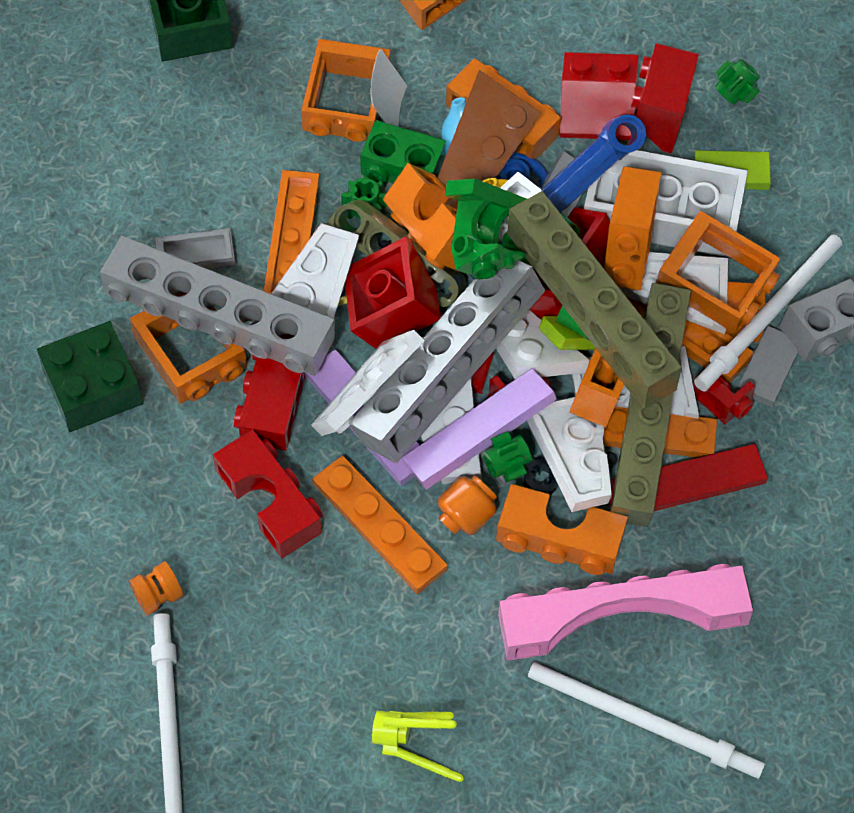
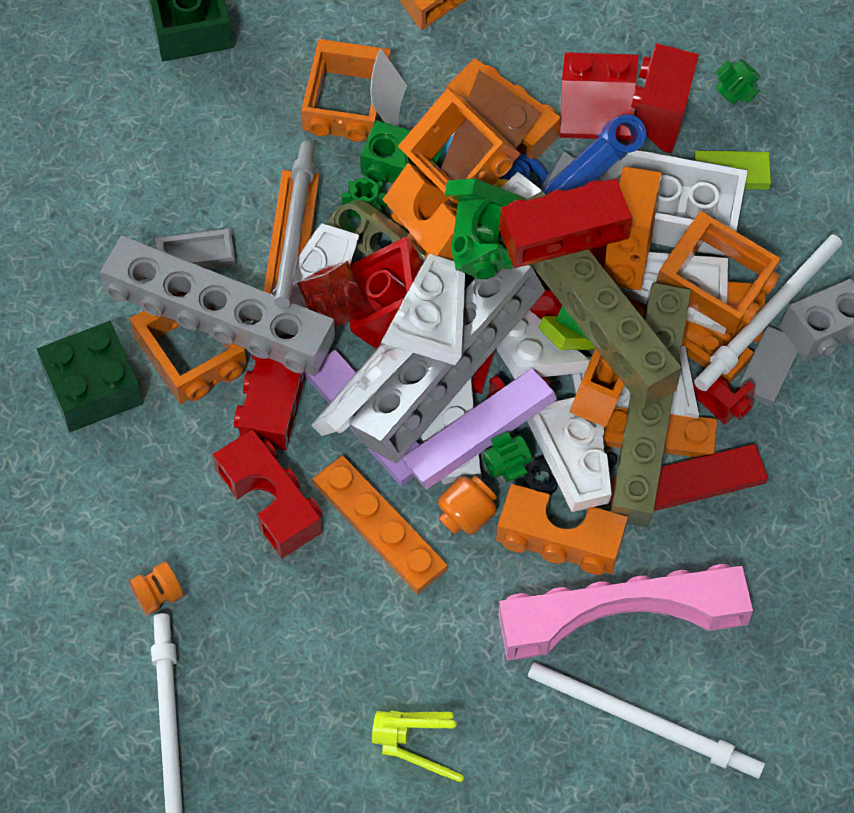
none -> light grey bar [274,141,315,309]
none -> clear red brick [297,261,366,327]
none -> white wing [381,254,465,365]
none -> orange window [398,88,520,204]
none -> red brick [499,178,632,268]

